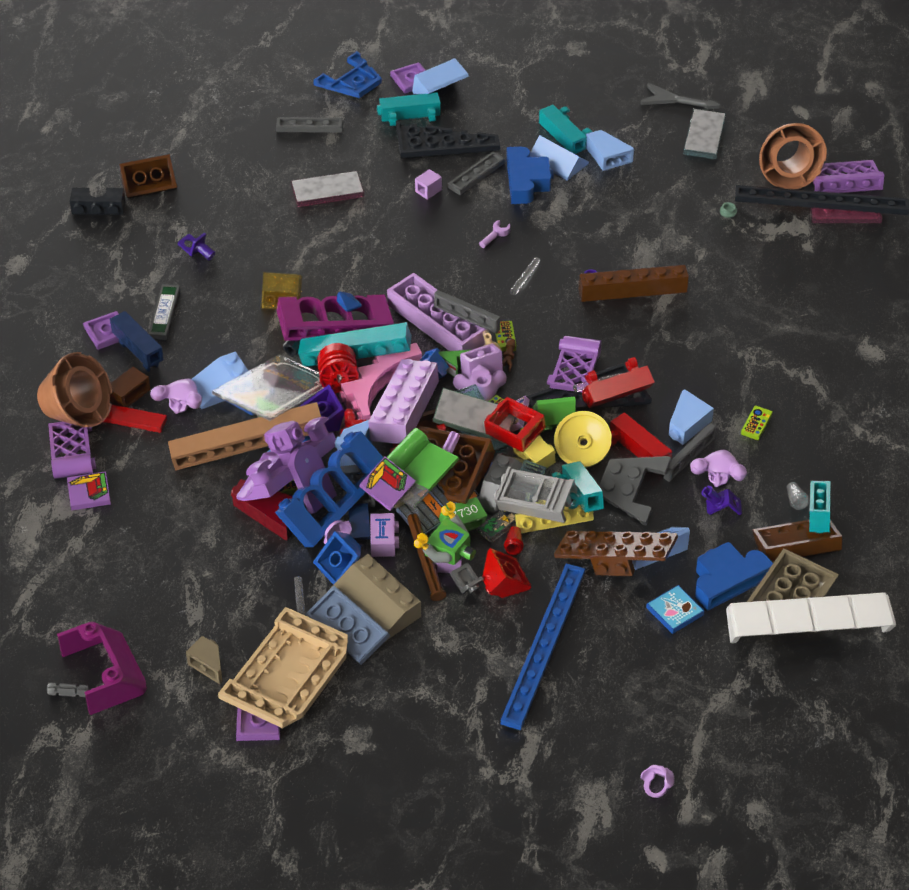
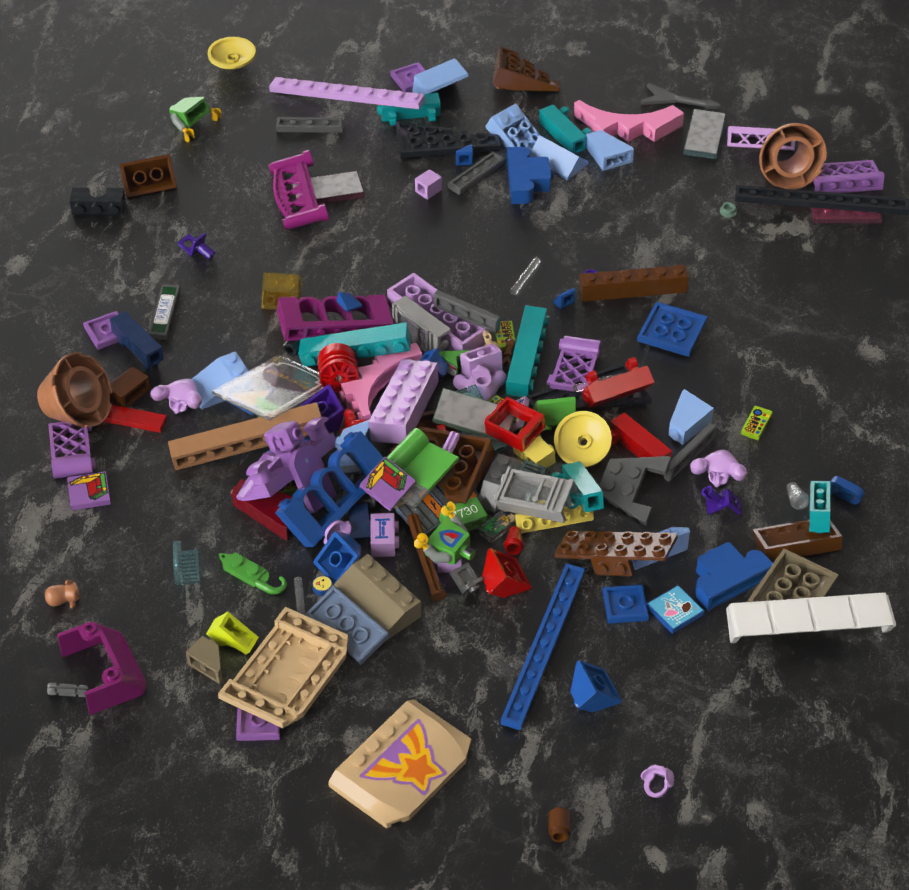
blue wing [313,51,382,98] -> none
lavender piece [479,220,510,248] -> none
none -> nougat animal [45,580,80,608]
none -> bright green torso [169,97,221,142]
none -> clear light blue panel [173,541,200,585]
none -> neon yellow arch [206,612,259,655]
none -> light yellow dish [208,37,256,70]
none -> bright green plate [219,552,287,595]
none -> magenta piece [268,150,329,230]
none -> lavender plate [269,77,425,109]
none -> tile [312,575,333,596]
none -> tan slope [329,699,471,828]
none -> light grey door [392,296,451,353]
none -> blue slope [456,145,473,166]
none -> light blue slope [485,104,539,152]
none -> reddish brown slope [493,46,560,91]
none -> teal brick [506,305,549,397]
none -> reddish brown brick [548,807,571,842]
none -> blue slope [553,288,575,309]
none -> blue slope [571,660,622,712]
none -> bright pink arch [574,100,684,142]
none -> blue tile [602,584,649,624]
none -> blue plate [637,302,707,357]
none -> lavender fence [727,126,795,151]
none -> blue beam [830,476,865,504]

